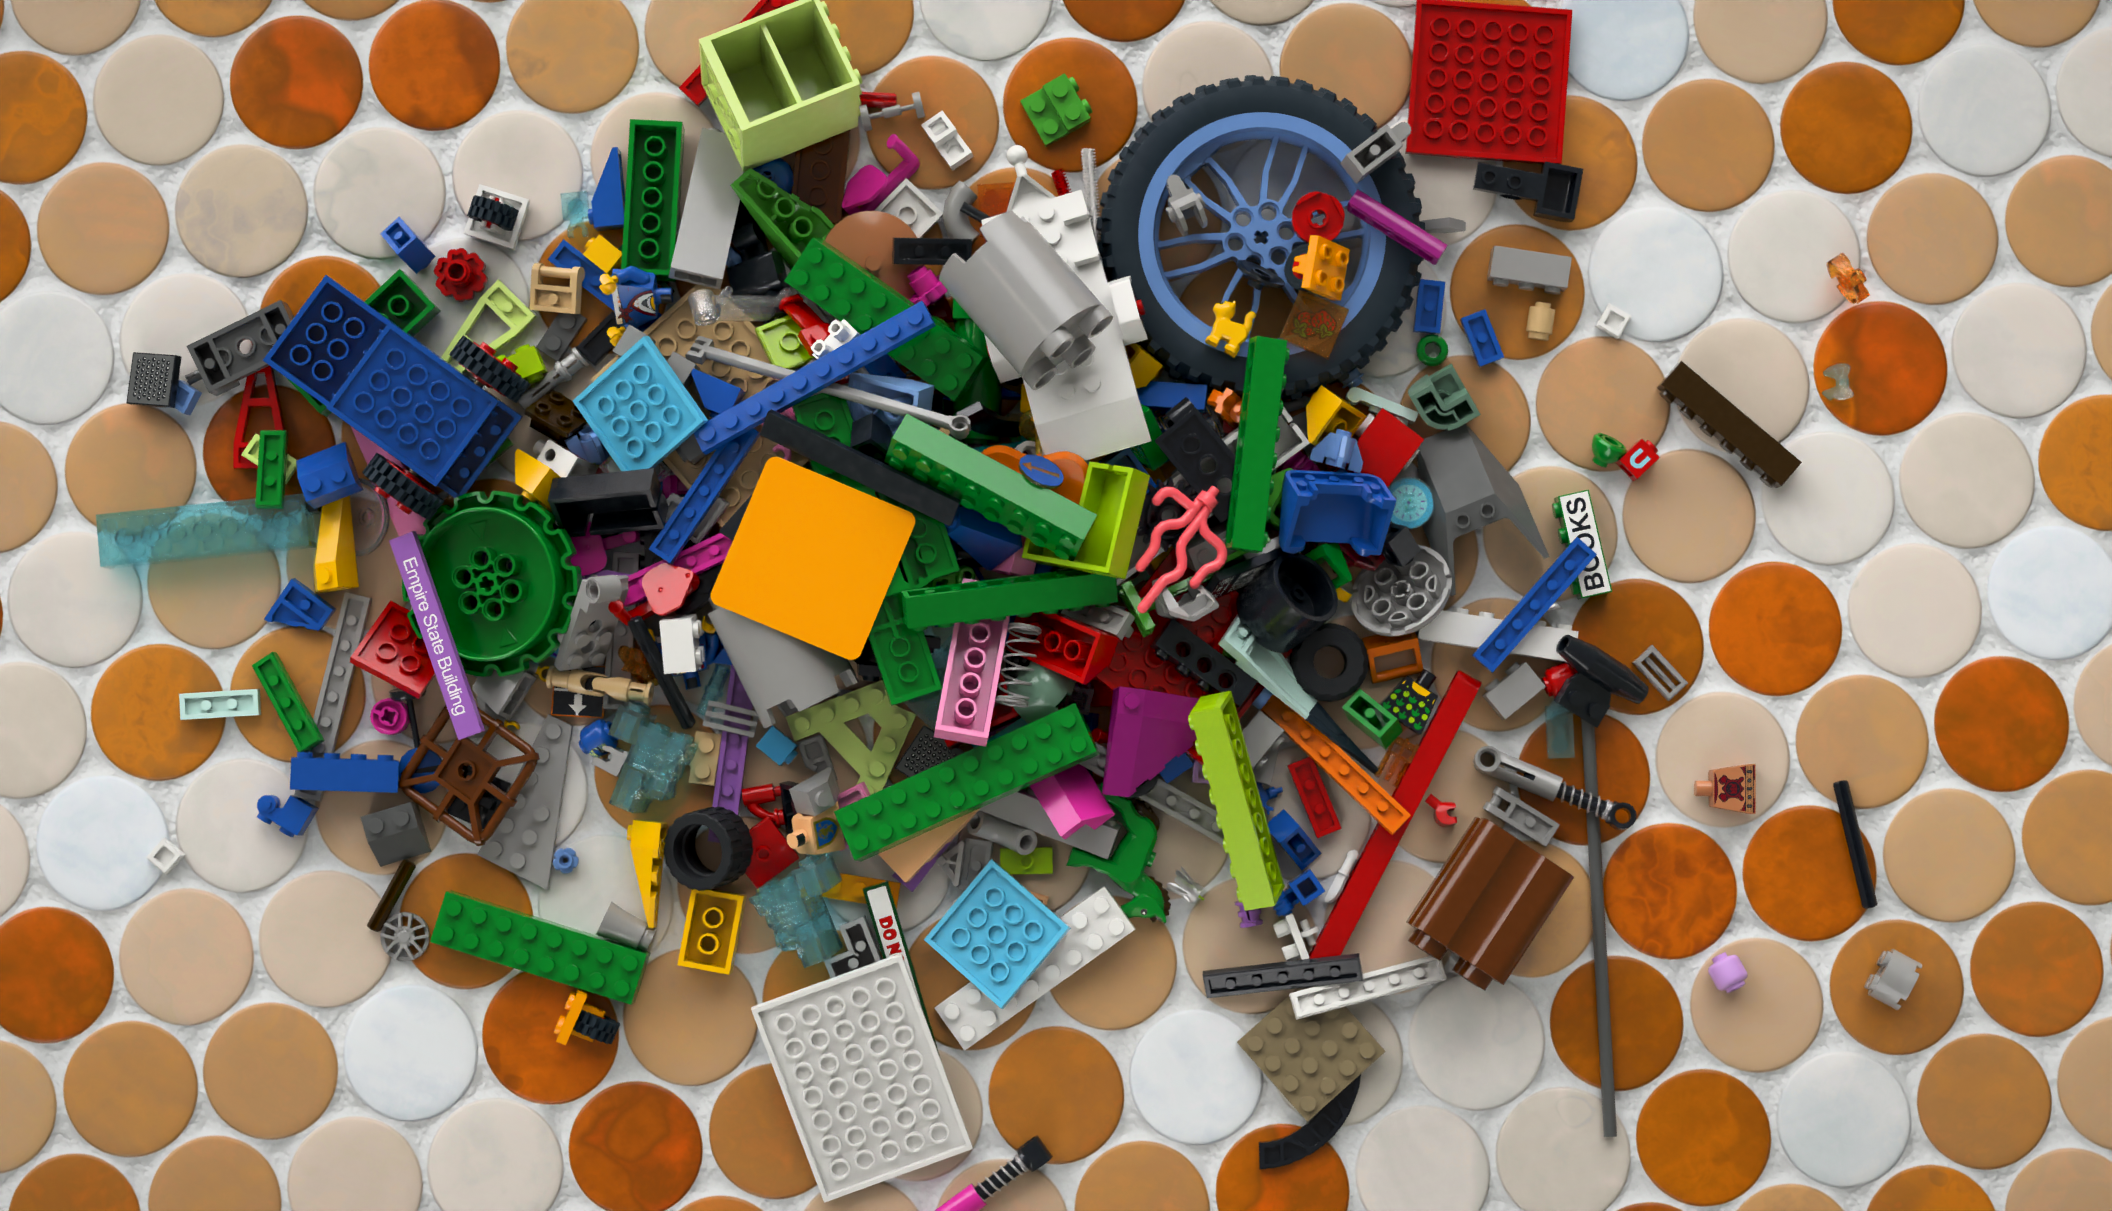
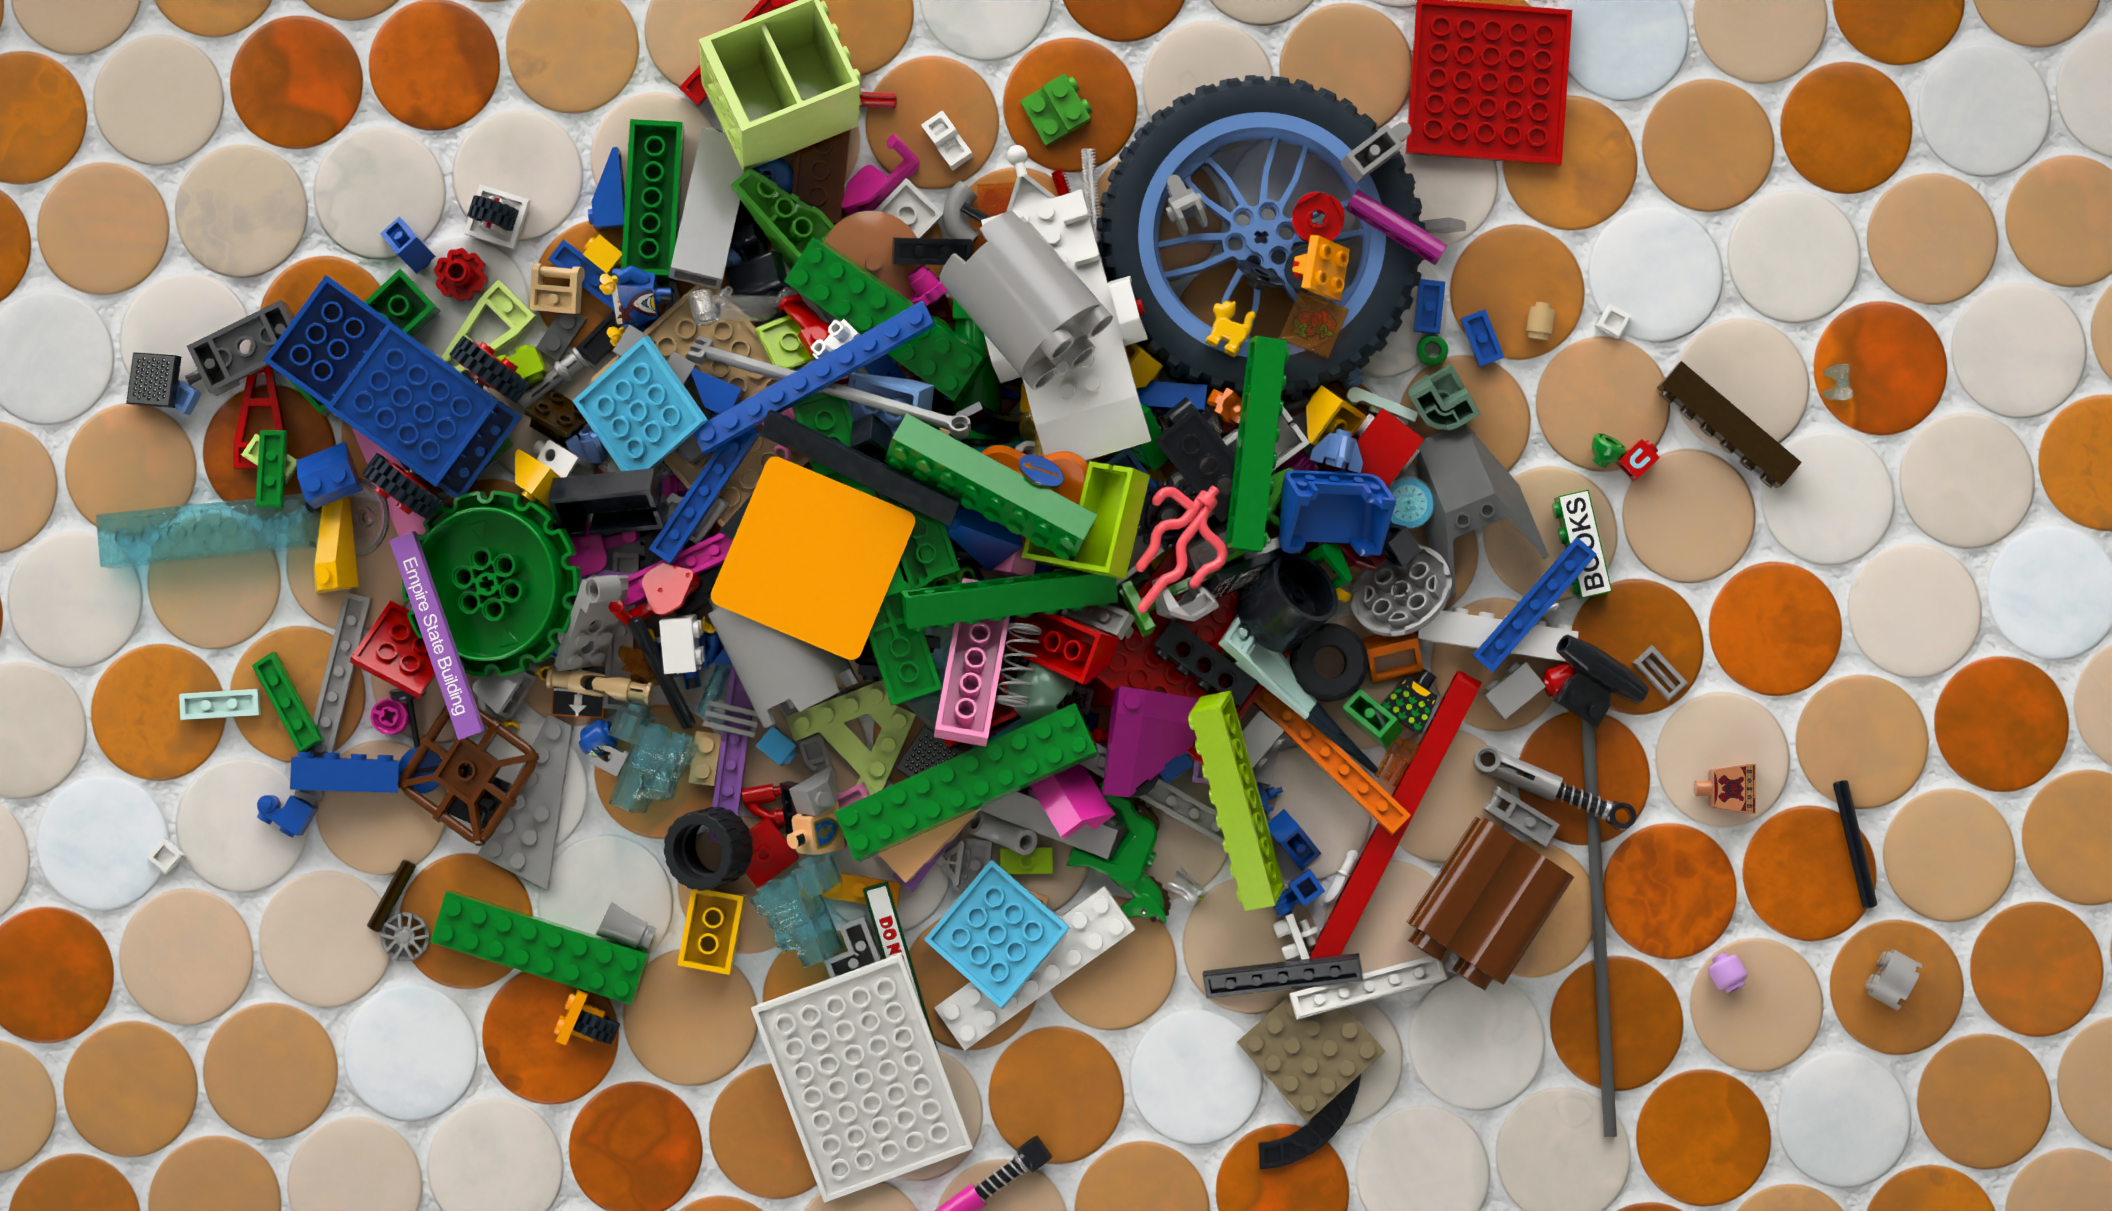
blue wing [264,578,336,631] -> none
dark grey slope [361,802,432,867] -> none
medium blue plate [553,848,579,873] -> none
clear light blue plate [560,191,589,238] -> none
yellow wedge [627,820,667,928] -> none
light grey wheel [859,92,925,131] -> none
medium lavender bush [1234,901,1263,928] -> none
medium blue tile [1252,687,1273,709] -> none
red plate [1287,757,1342,838] -> none
red piece [1424,794,1457,827] -> none
black plate [1473,162,1583,222] -> none
light grey brick [1487,245,1572,295] -> none
clear light blue plate [1545,706,1575,759] -> none
clear orange plate [1826,253,1870,304] -> none

